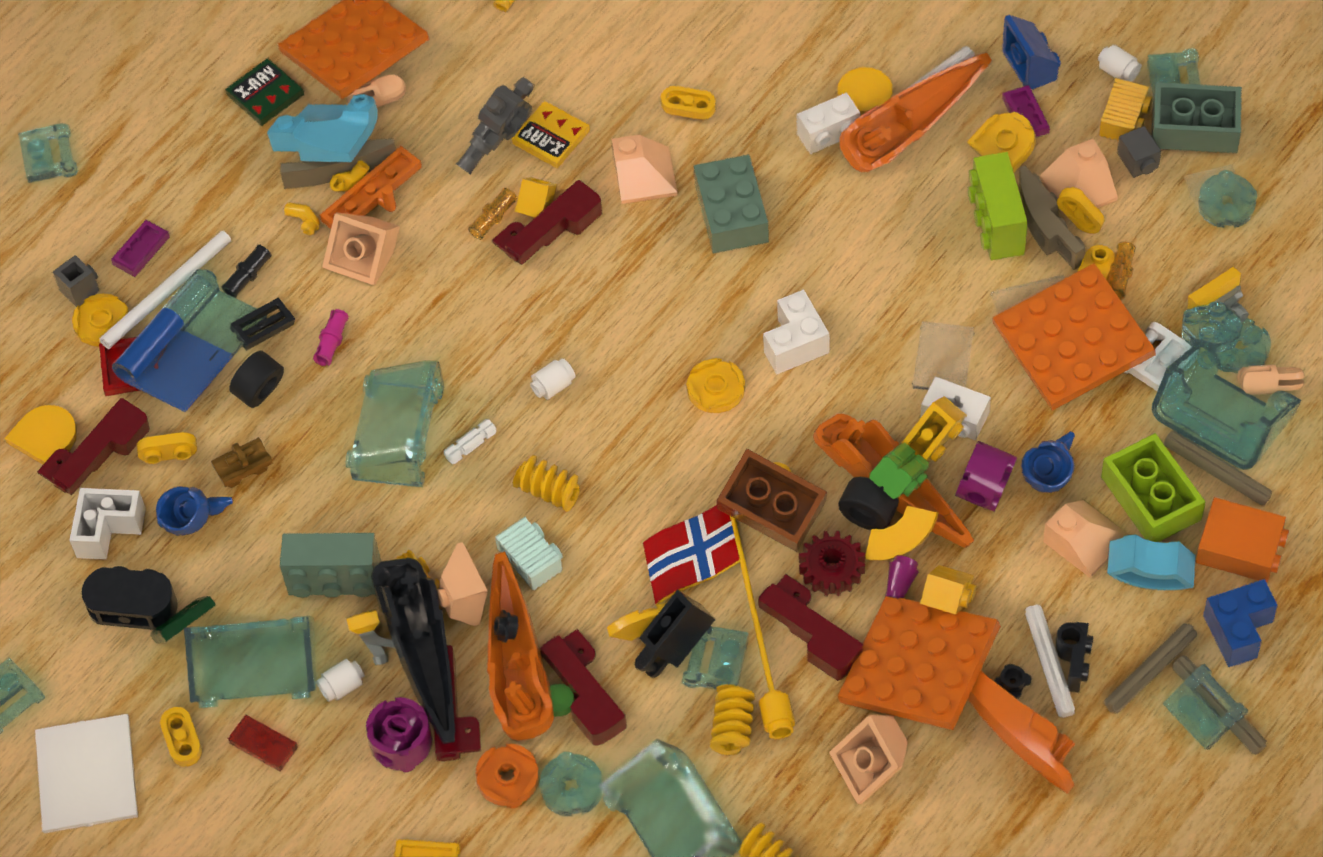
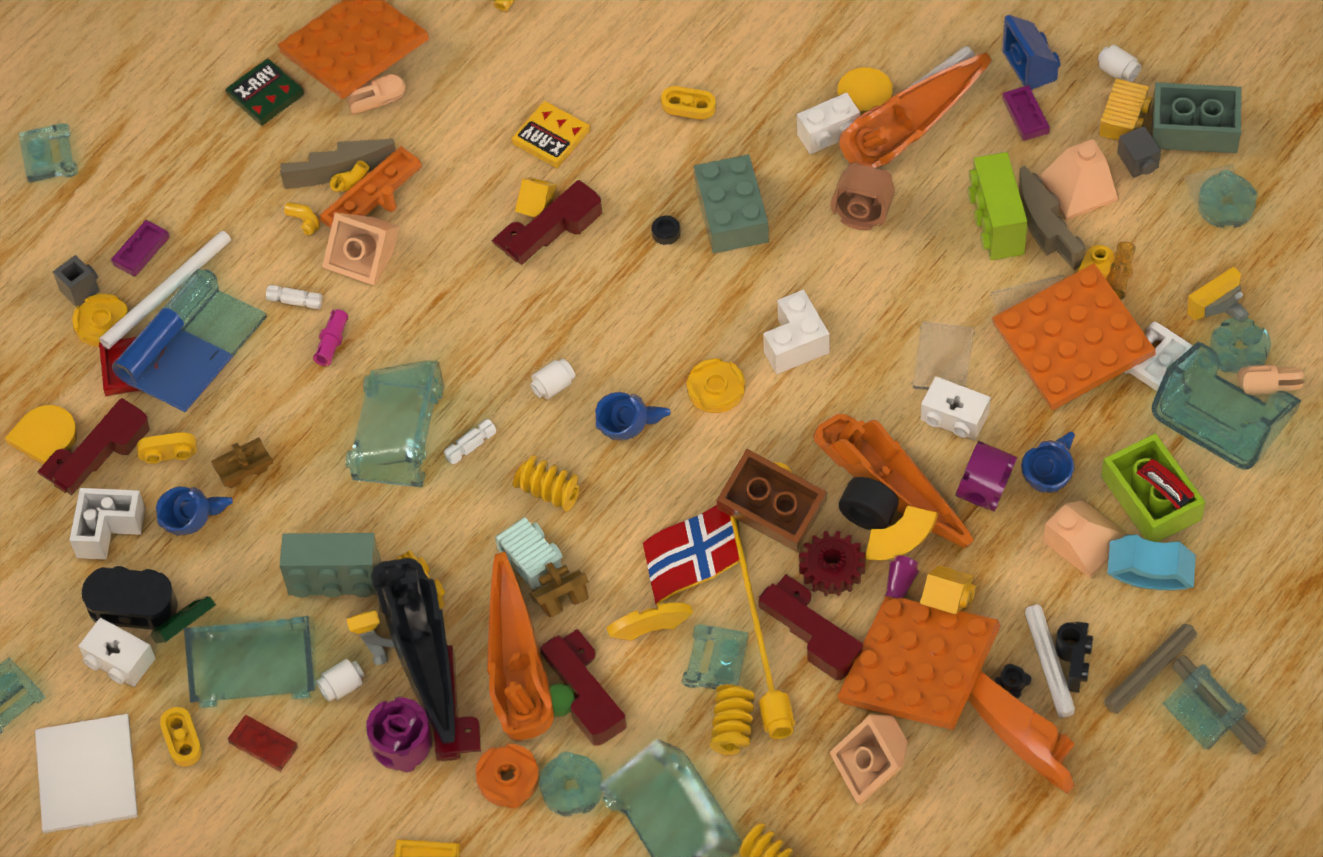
black pin [221,244,272,299] -> none
black tyre [229,350,284,408] -> none
black tile [230,297,295,351] -> none
medium azure slope [267,94,378,162] -> none
light nougat slope [437,542,487,626] -> none
dark grey piece [456,77,534,175] -> none
clear yellow pin [468,188,517,240] -> none
black plate [494,610,518,643] -> none
light nougat slope [612,134,678,204] -> none
black brick [635,589,716,678] -> none
bright green brick [869,443,929,499] -> none
yellow brick [902,396,967,462] -> none
yellow tile [967,112,1036,172] -> none
yellow plate [1057,187,1105,234] -> none
clear light blue plate [1147,48,1201,96] -> none
dark tan axle [1164,431,1272,505] -> none
clear light blue plate [1181,301,1242,352] -> none
orange brick [1195,497,1289,583] -> none
blue brick [1203,579,1277,668] -> none
none -> white brick [79,618,156,687]
none -> white axle [266,285,323,309]
none -> pearl gold hips [529,562,589,618]
none -> blue hair [595,392,671,440]
none -> black tile [651,216,680,245]
none -> nougat brick [830,162,895,231]
none -> sticker [1136,459,1194,509]

